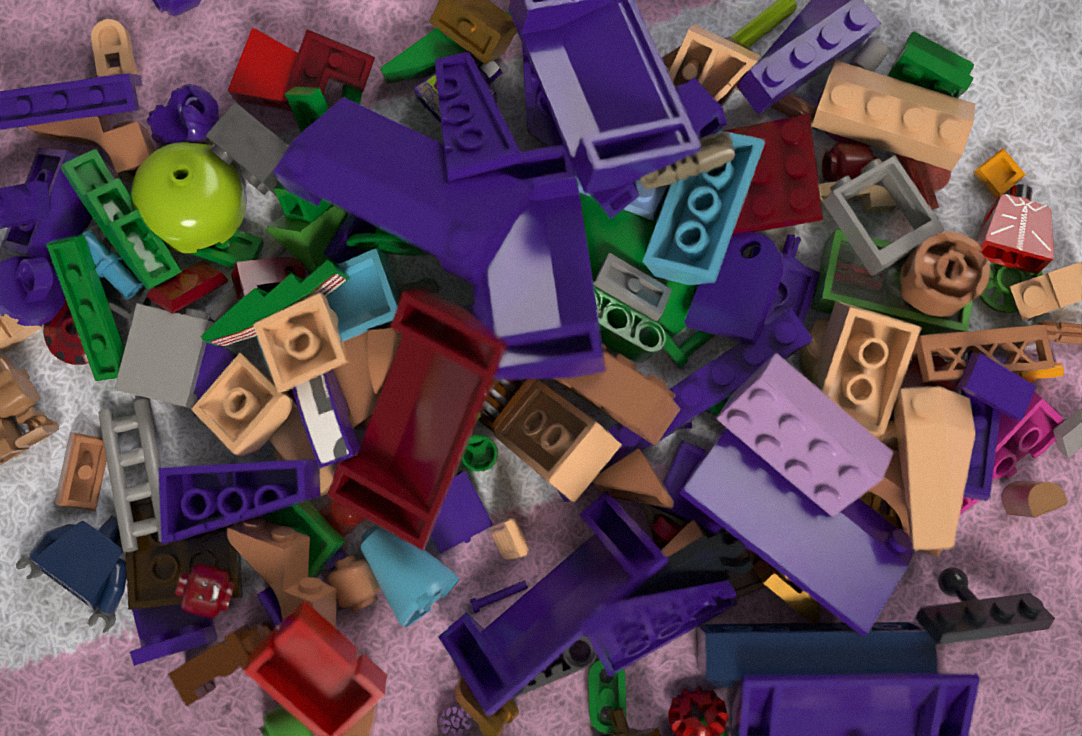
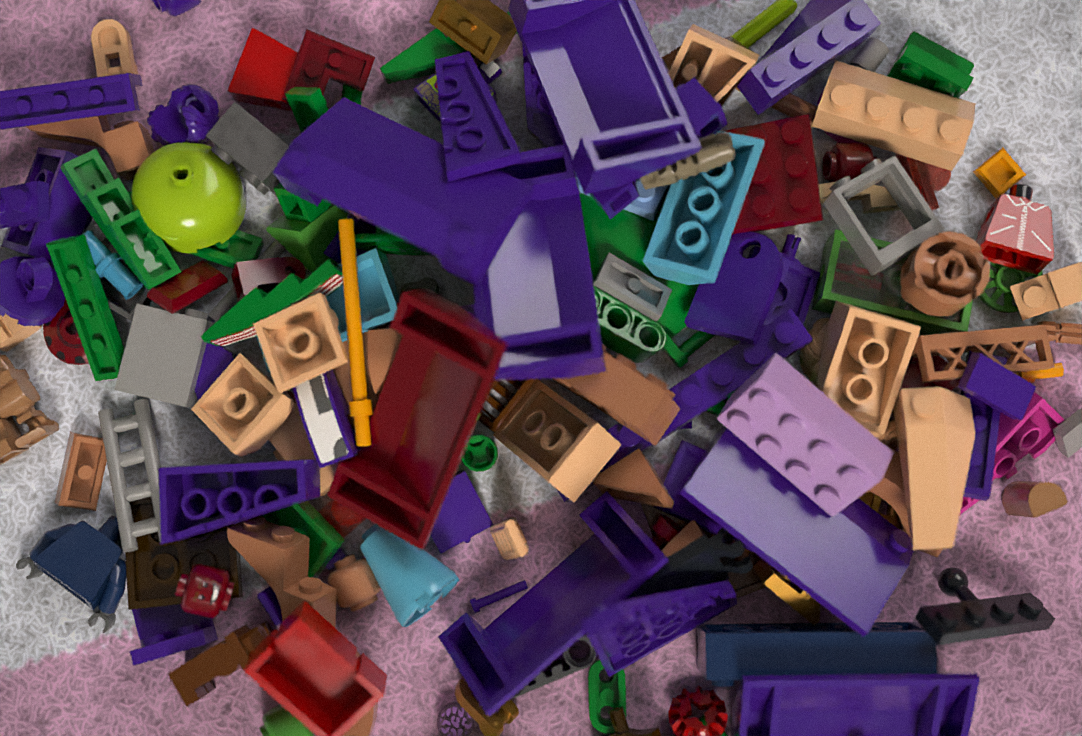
none -> light orange bar [338,219,373,446]

